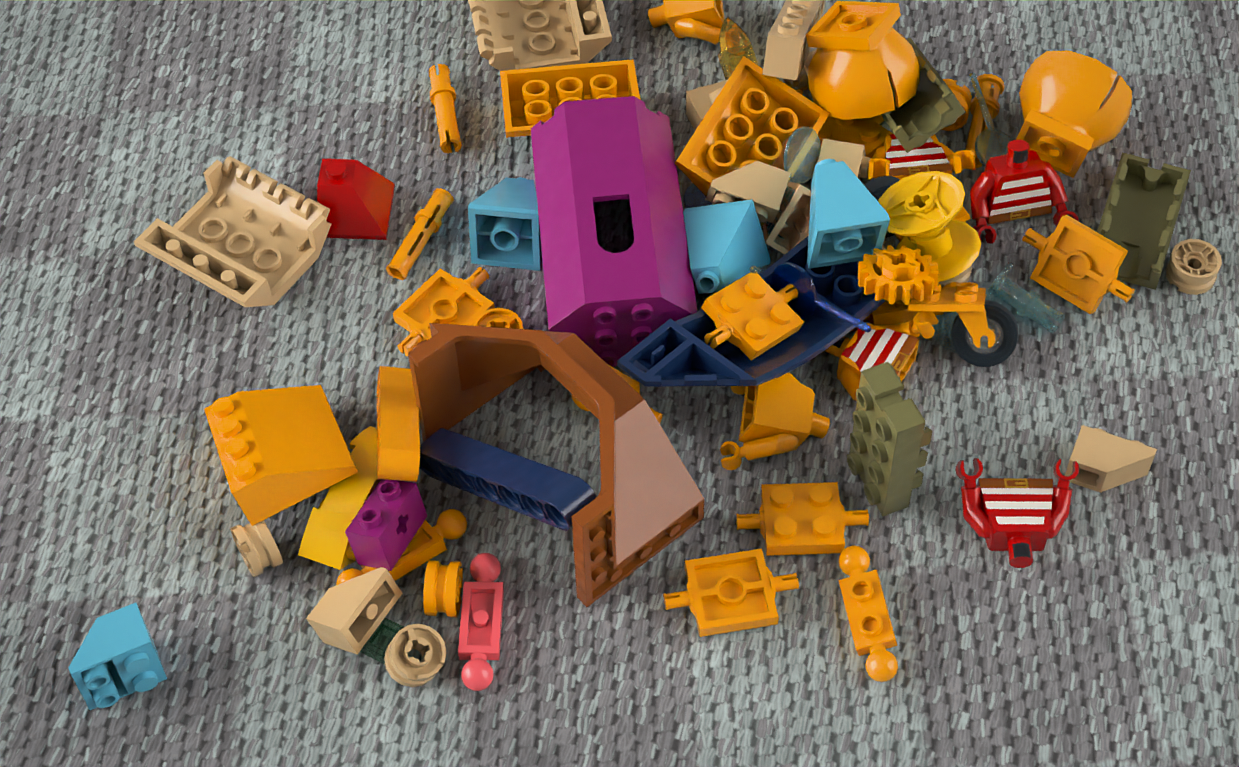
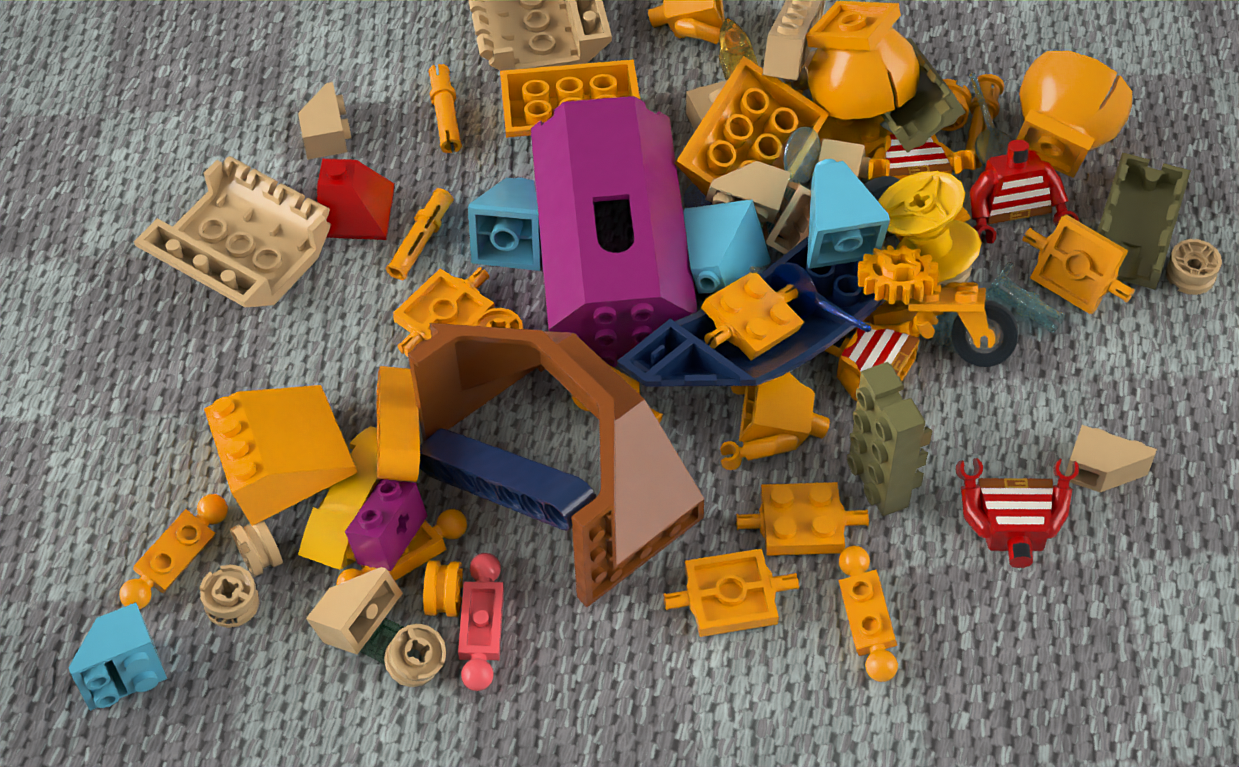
none -> light orange plate [119,494,228,610]
none -> tan wheel [199,564,260,628]
none -> tan slope [298,82,351,160]

